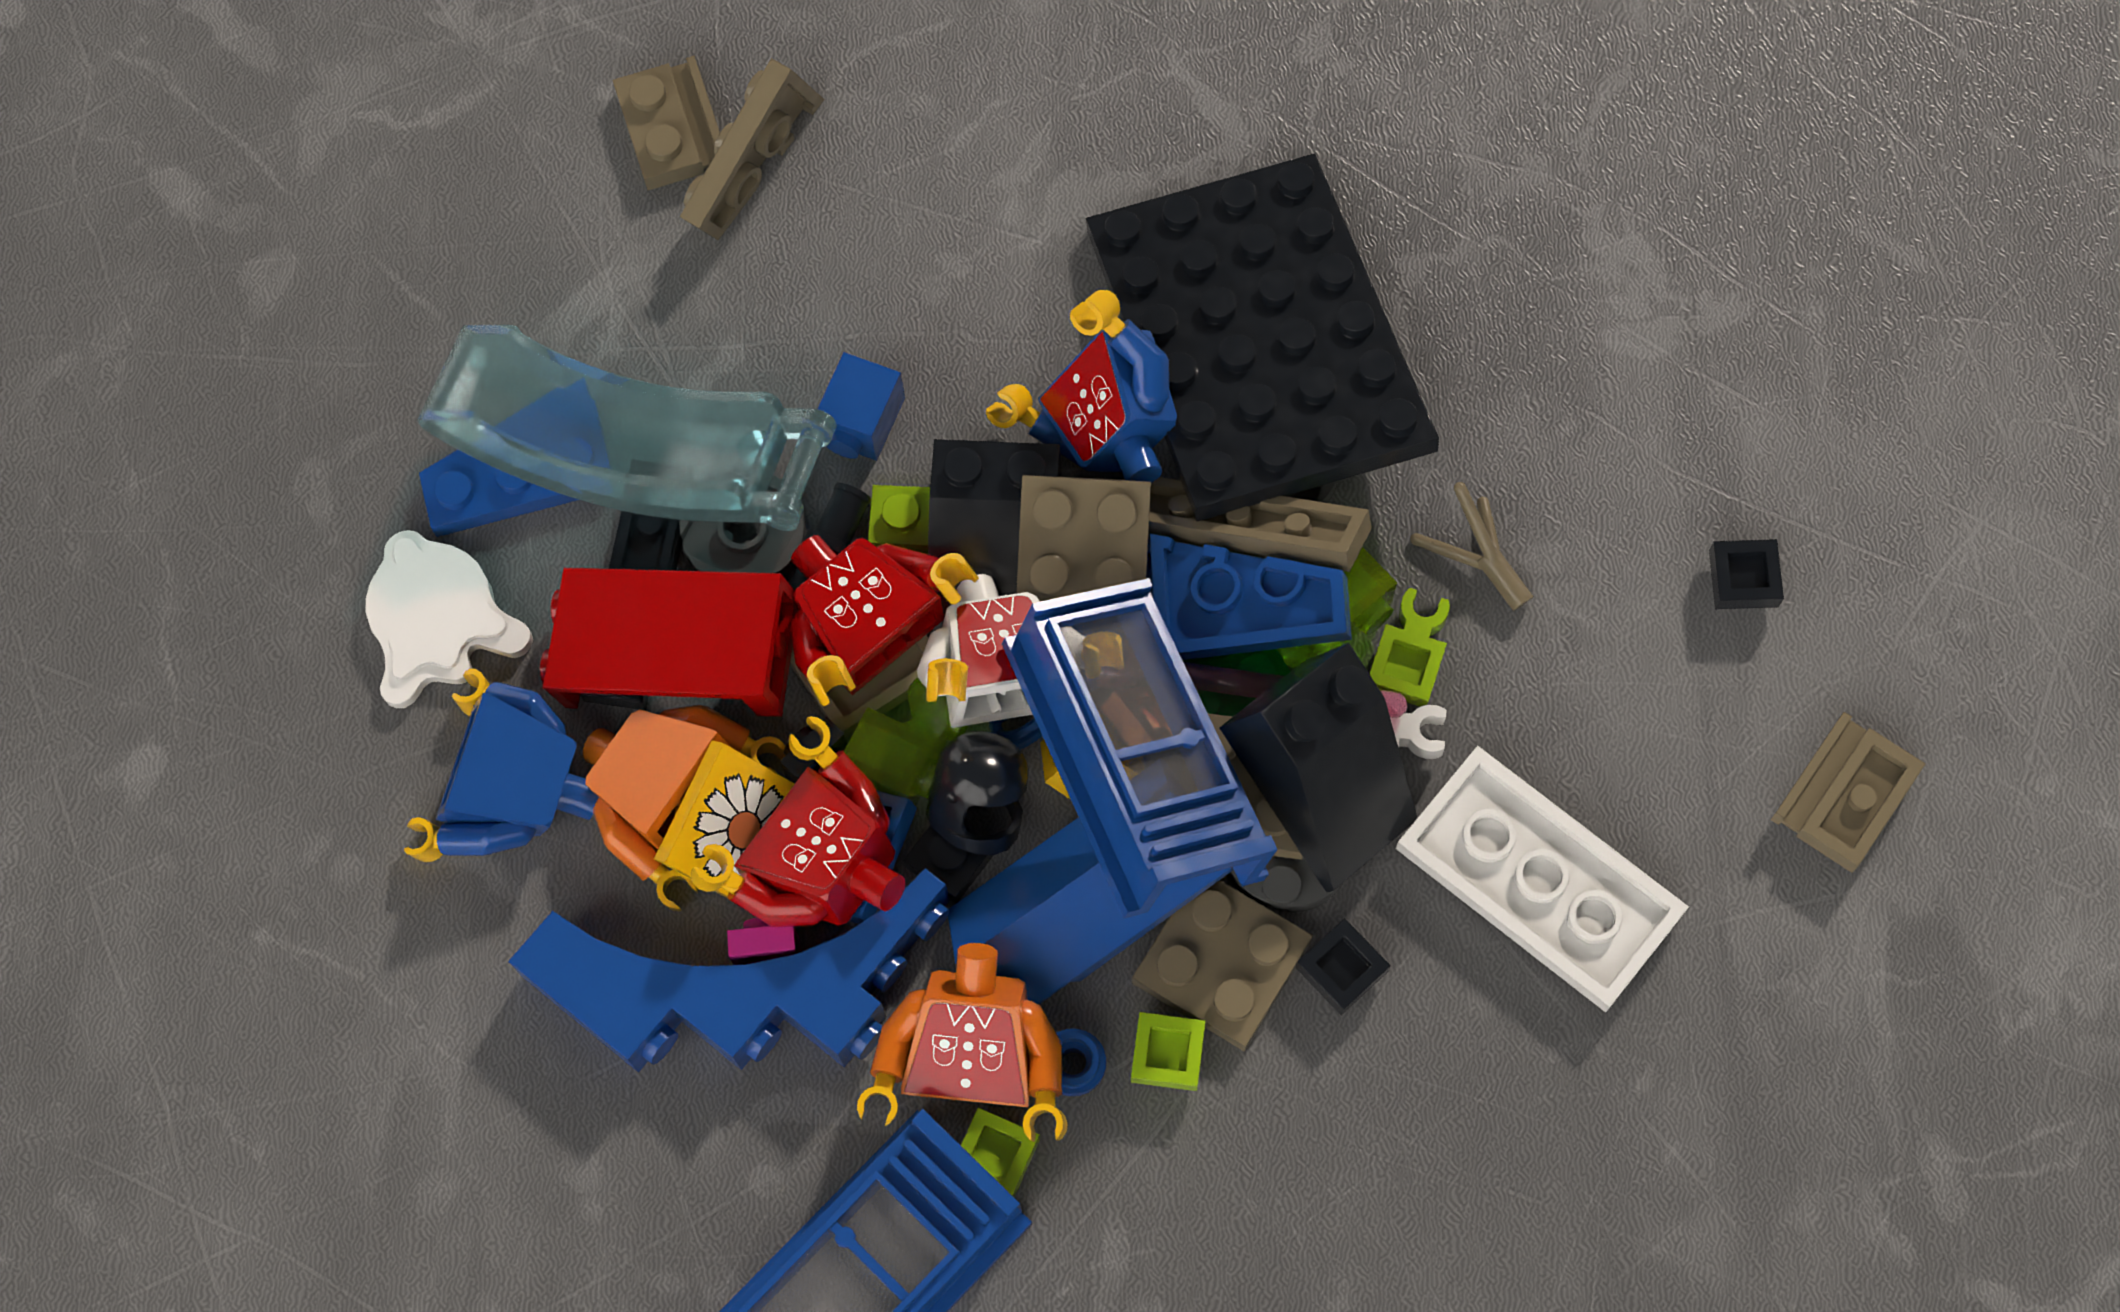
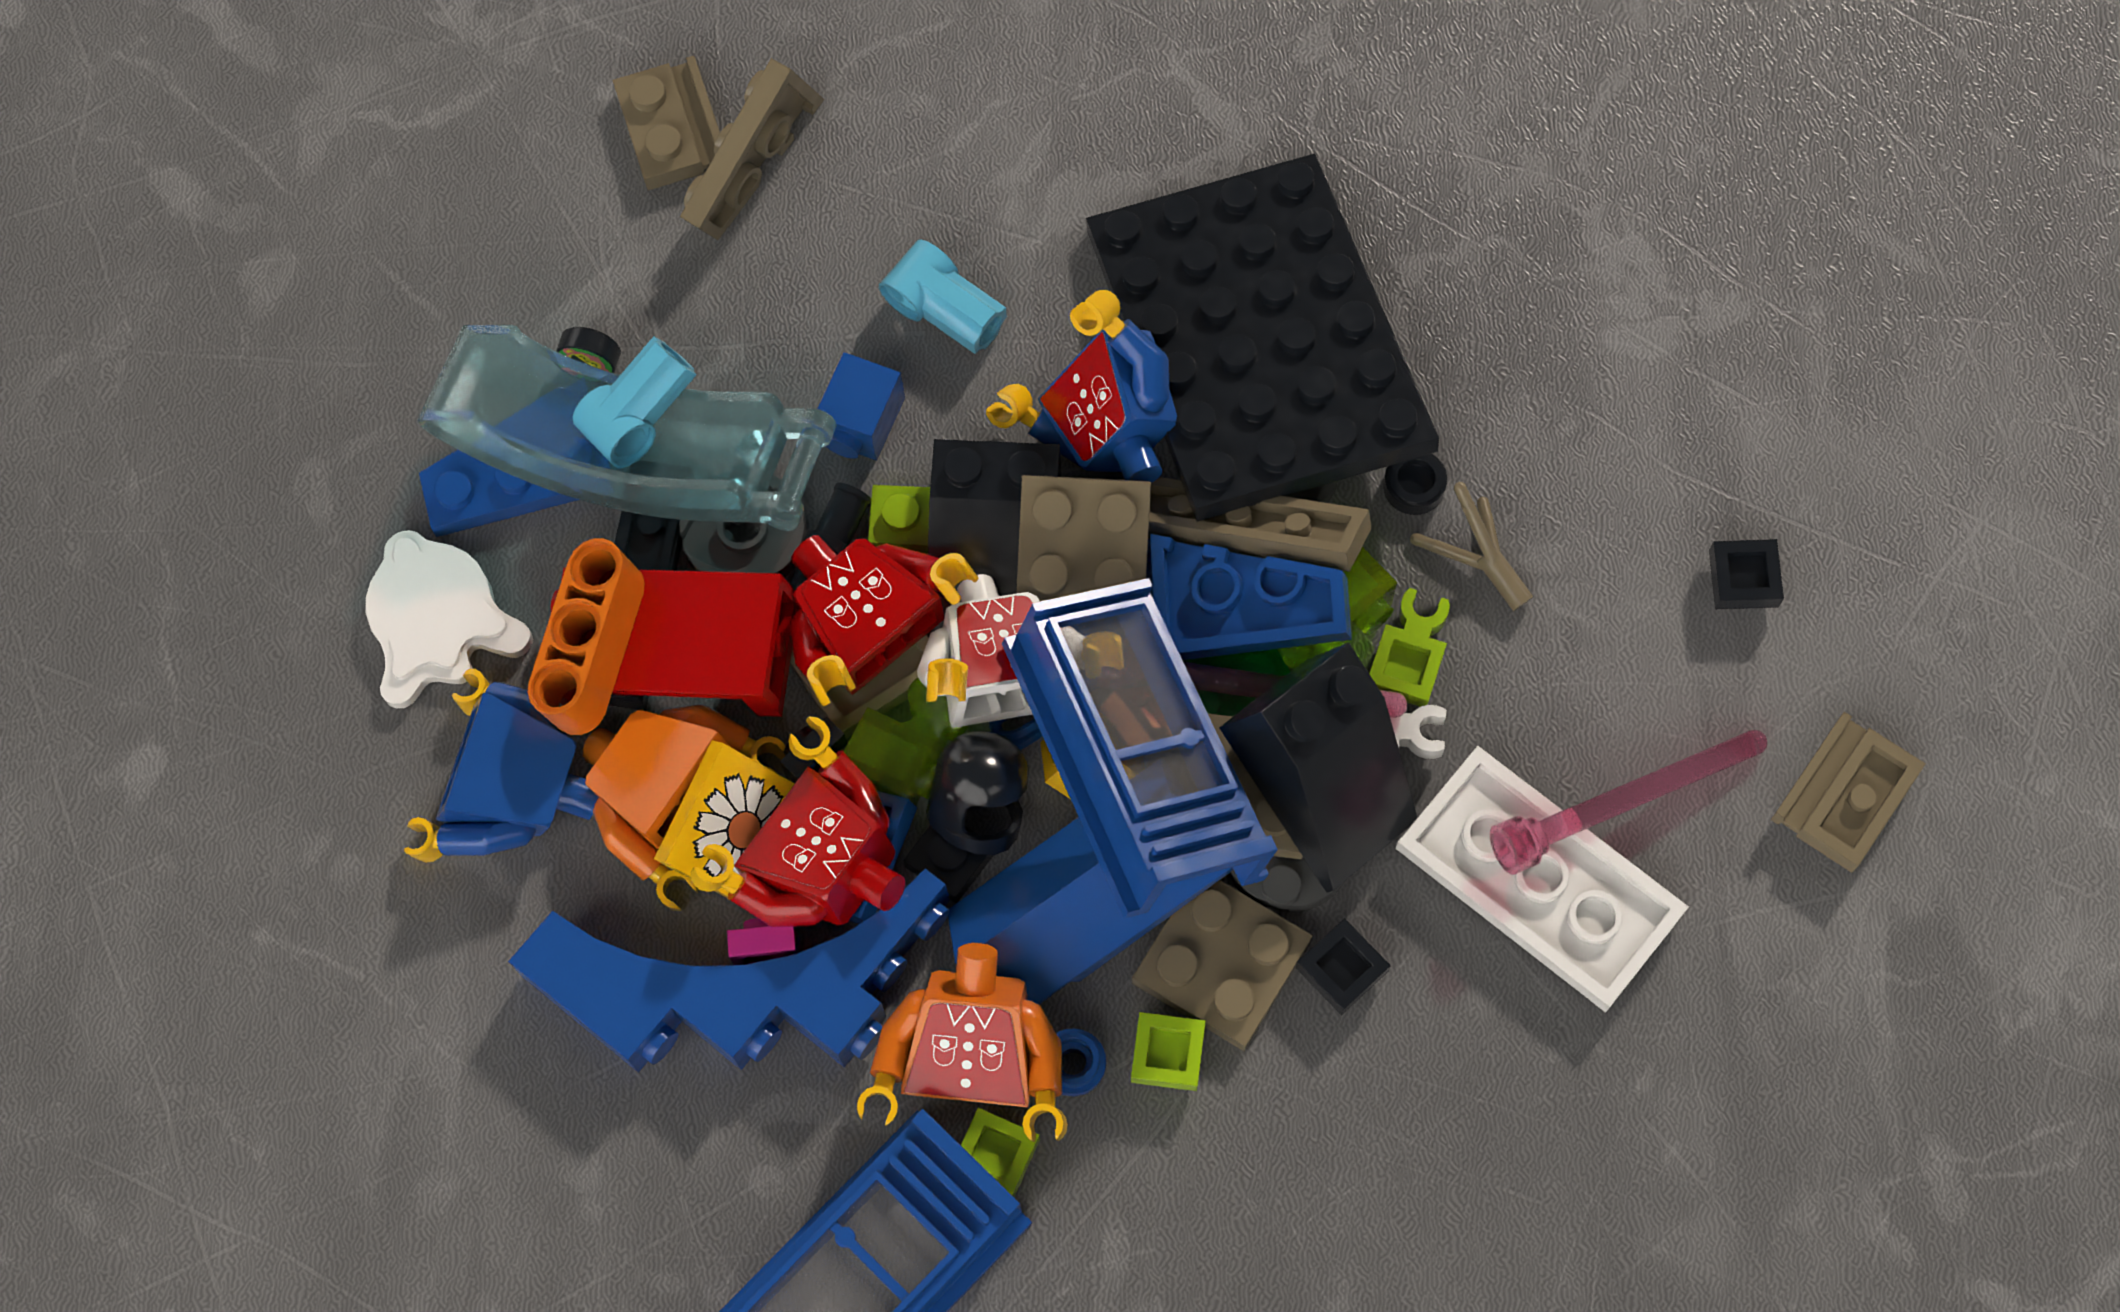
none -> orange beam [527,538,645,735]
none -> black tile [556,327,621,378]
none -> medium azure piece [572,336,697,468]
none -> medium azure piece [878,239,1007,354]
none -> black tile [1383,454,1447,515]
none -> clear pink piece [1490,730,1768,875]

